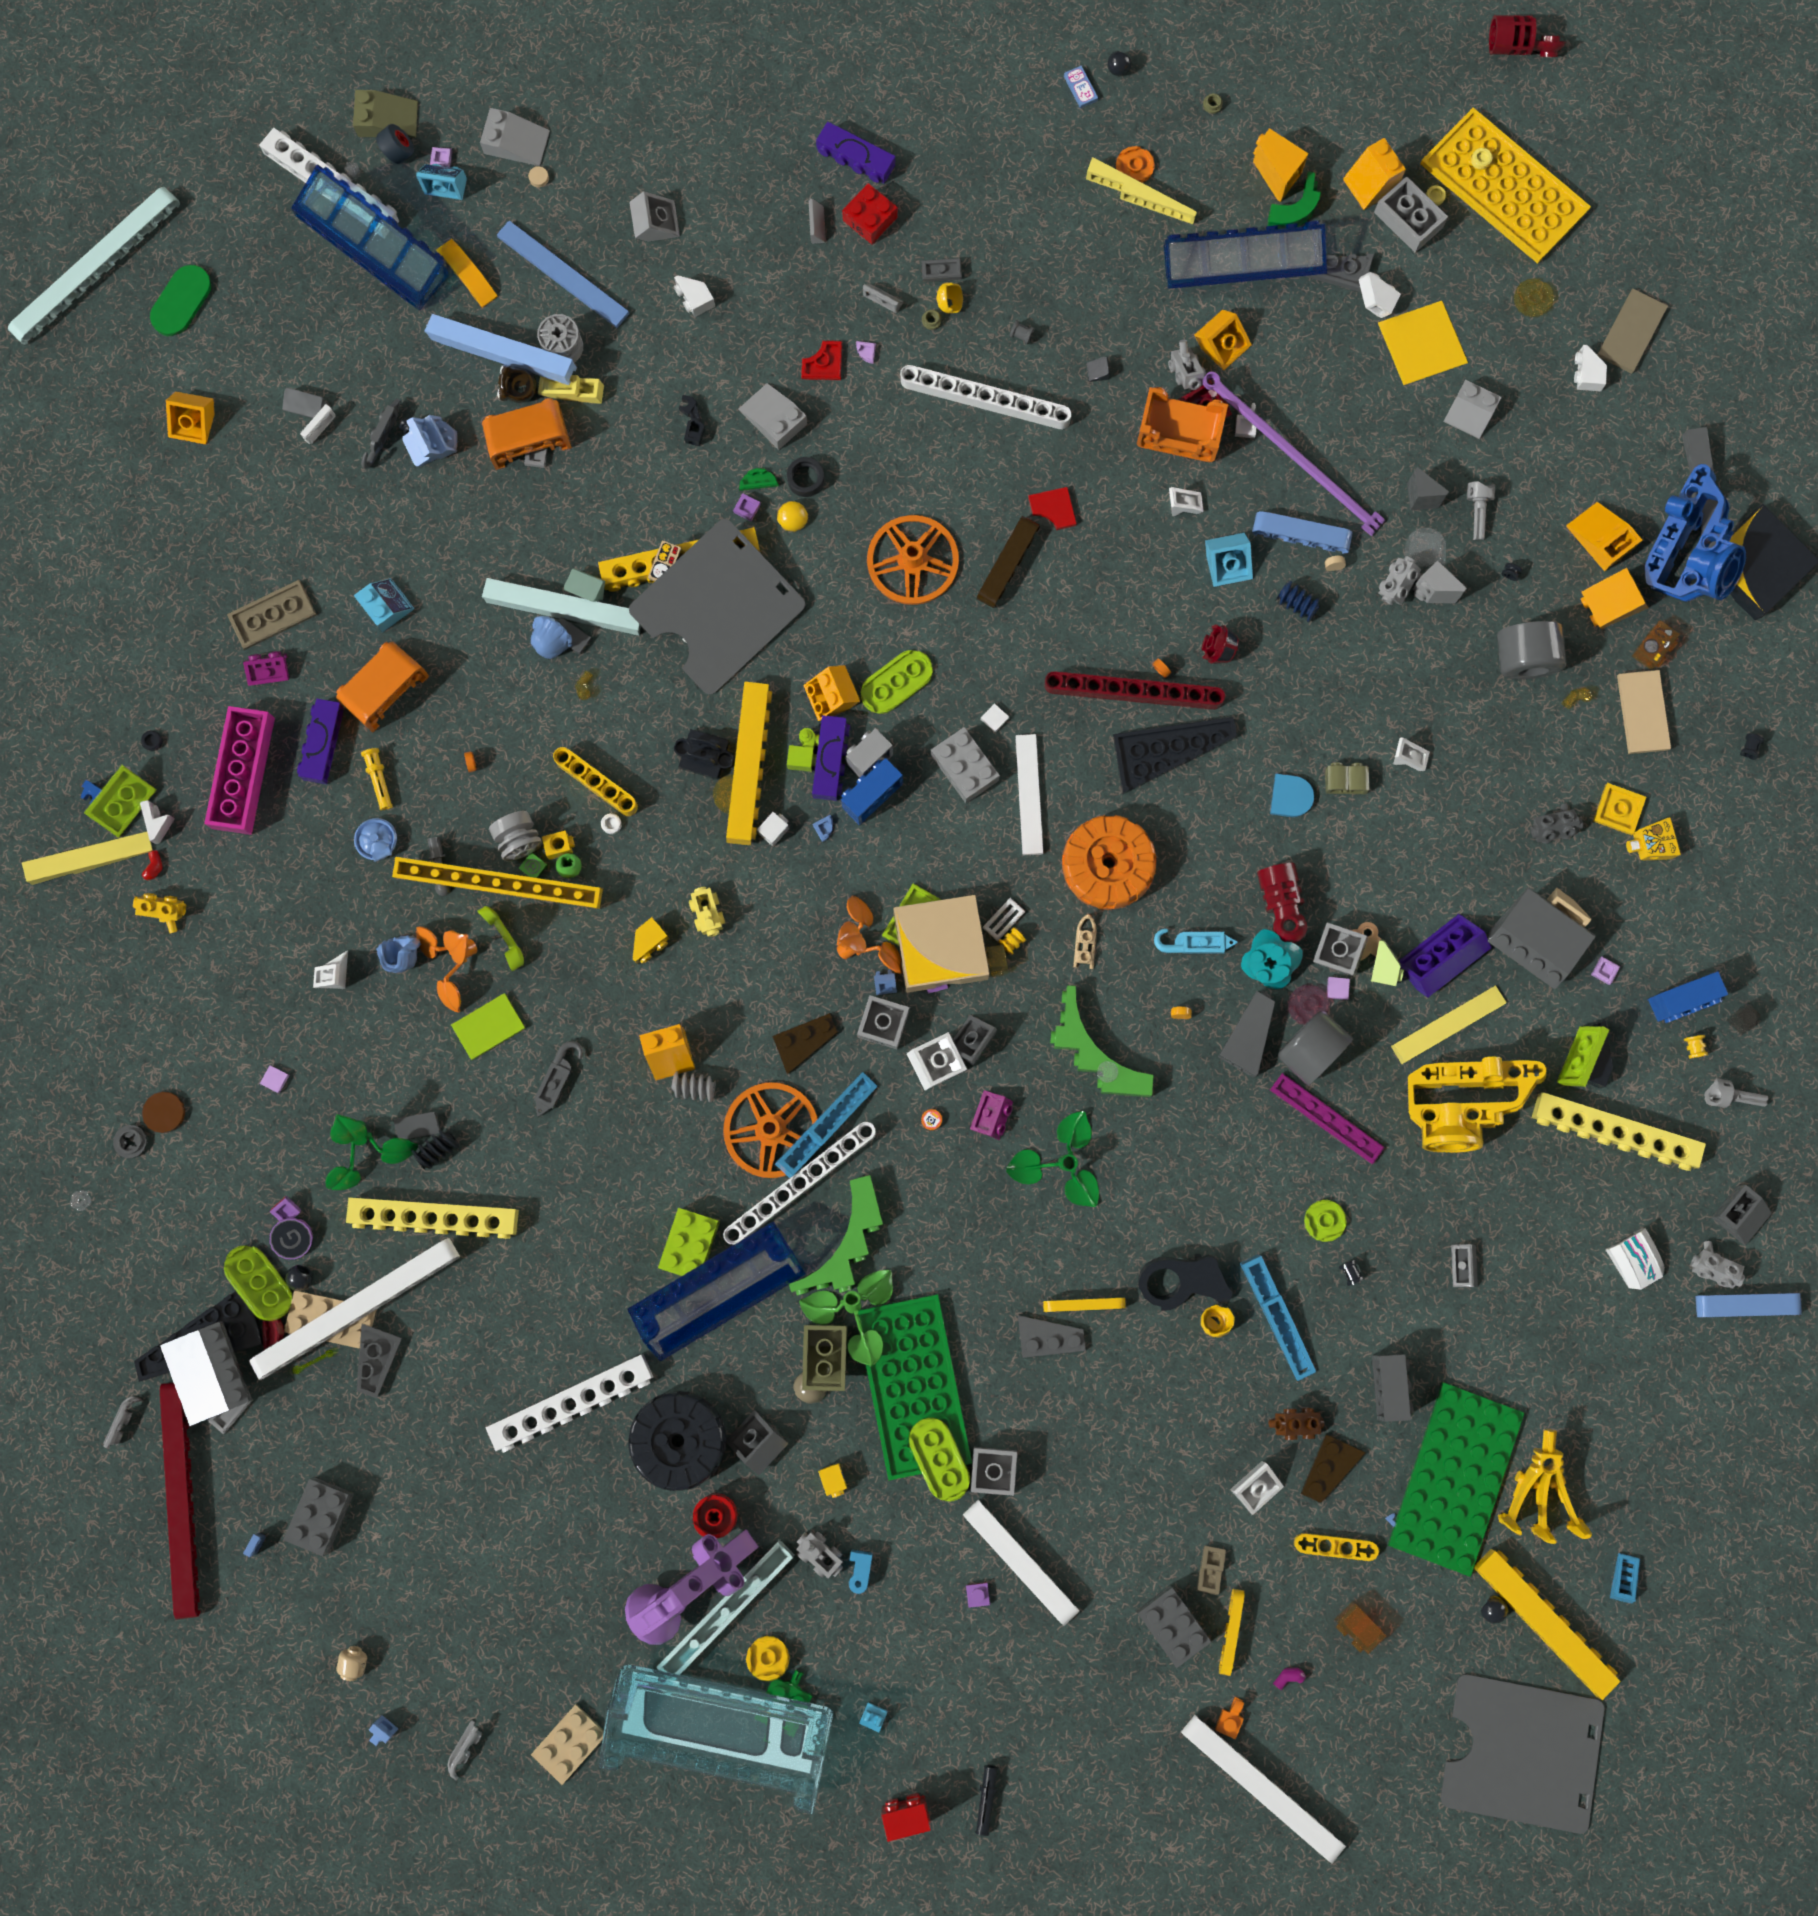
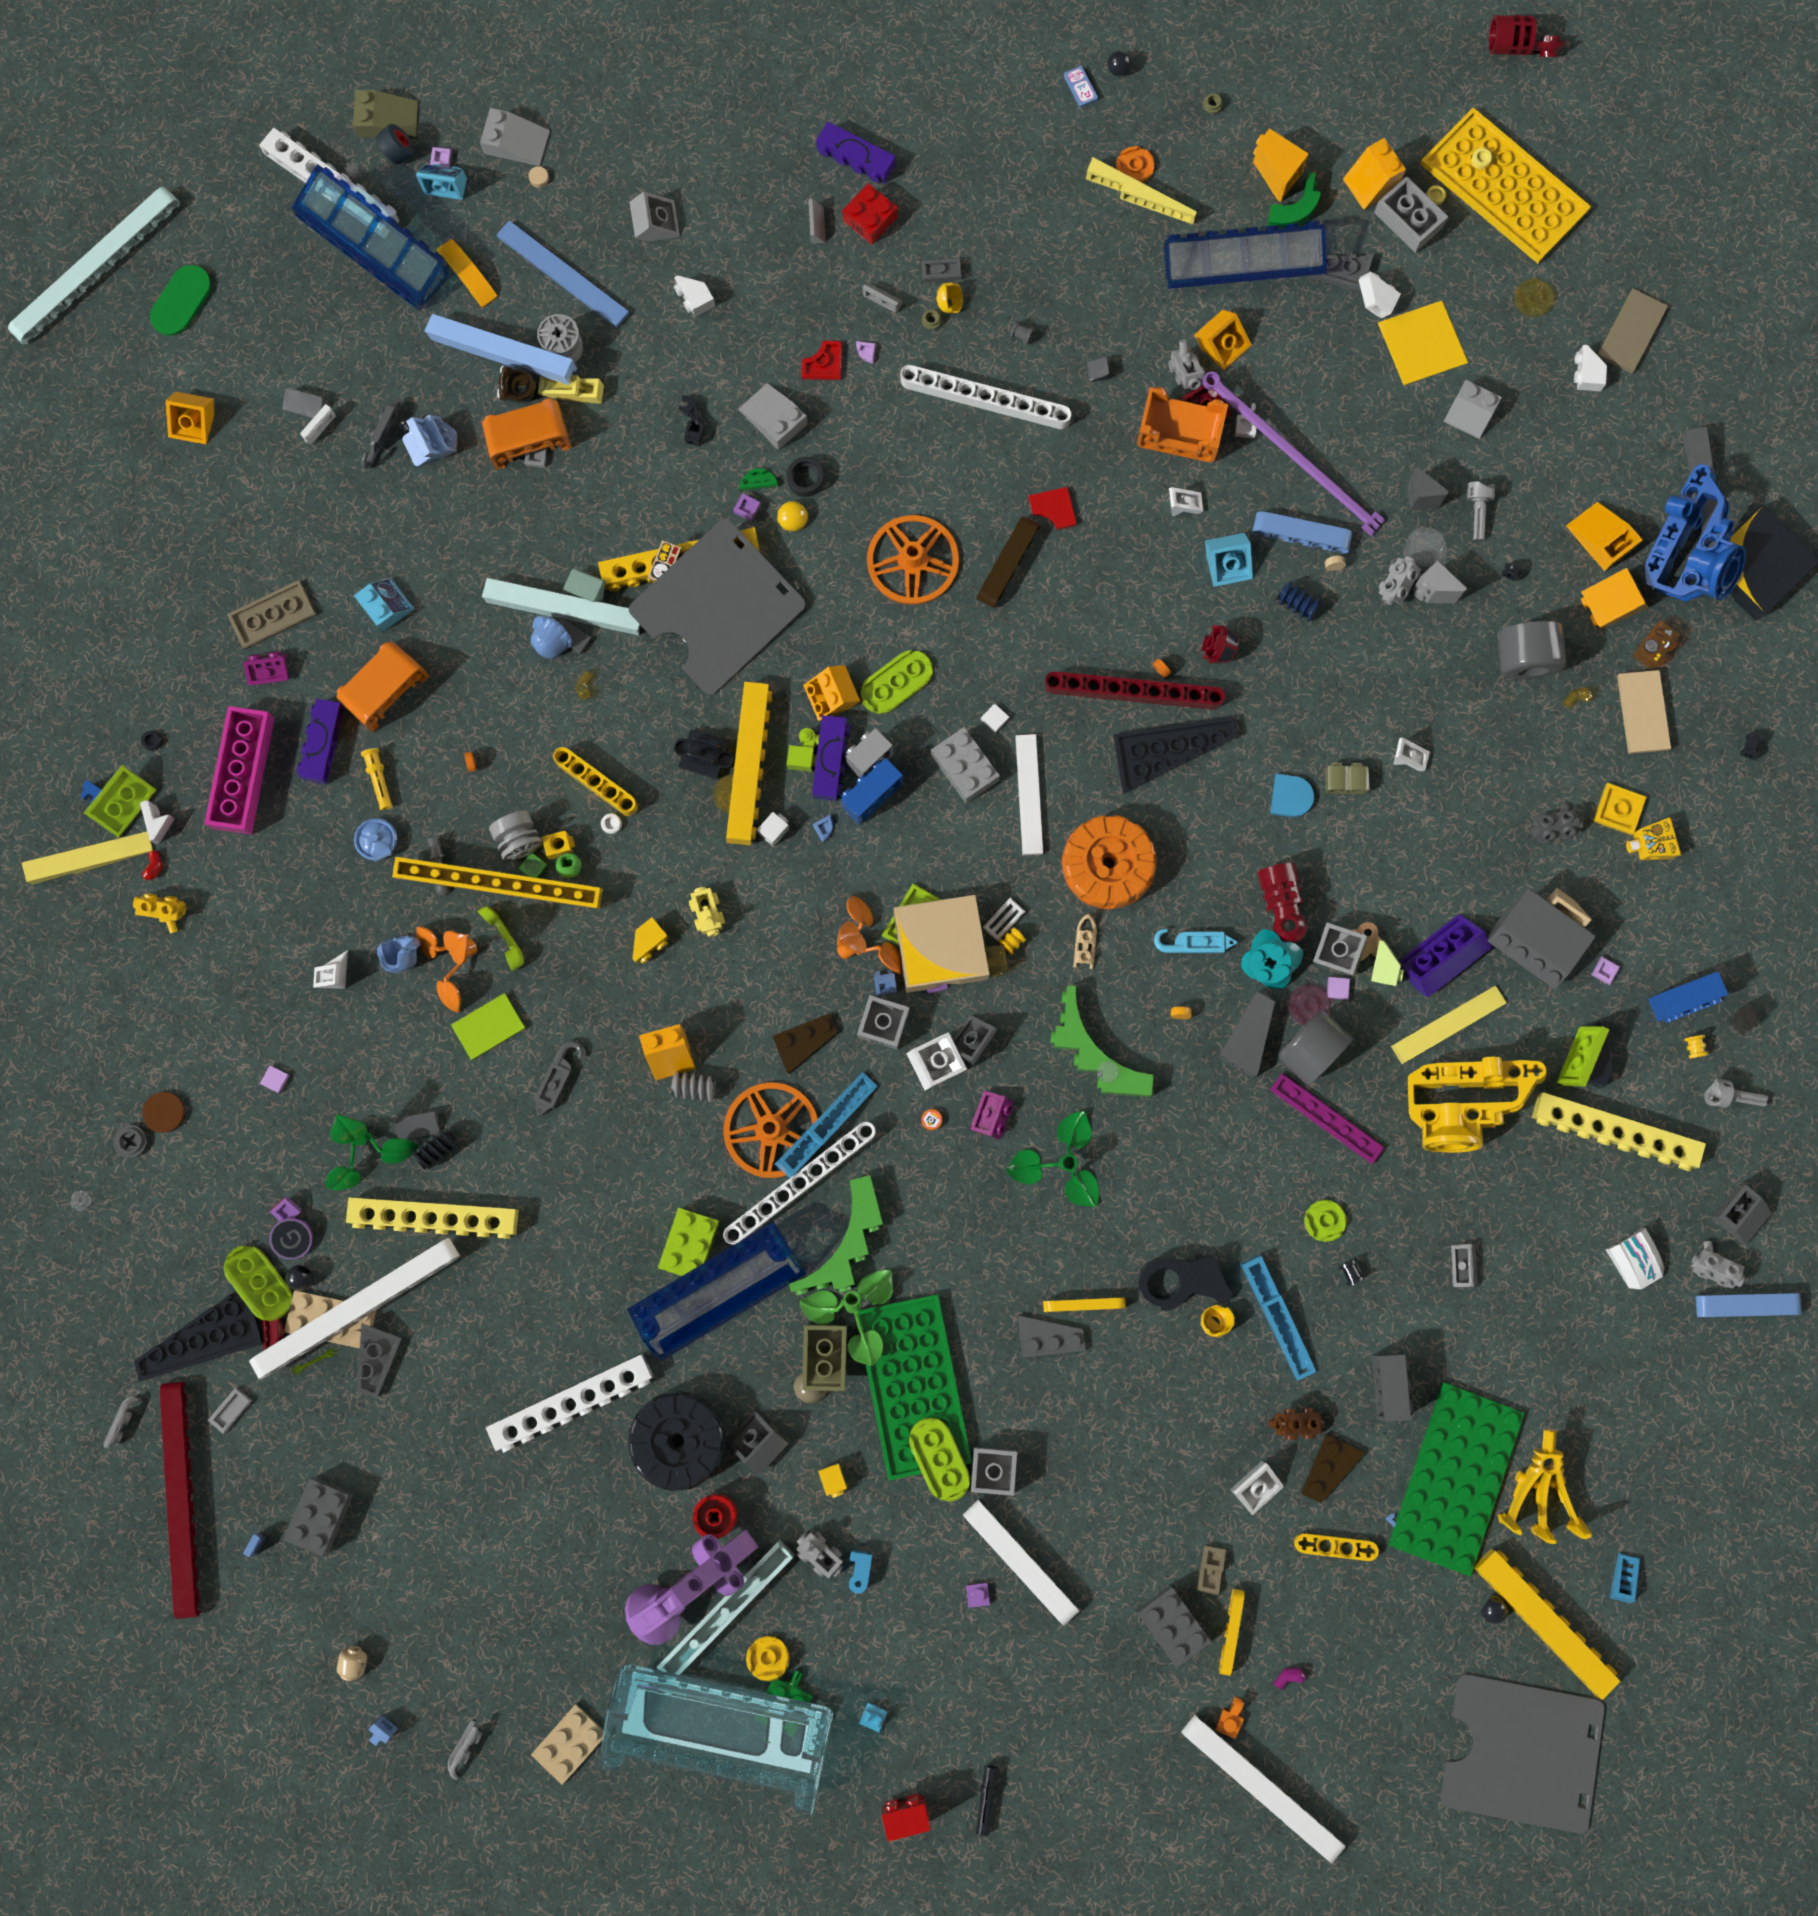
slope [160,1321,252,1425] -> none
clear orange brick [1334,1601,1386,1655] -> none

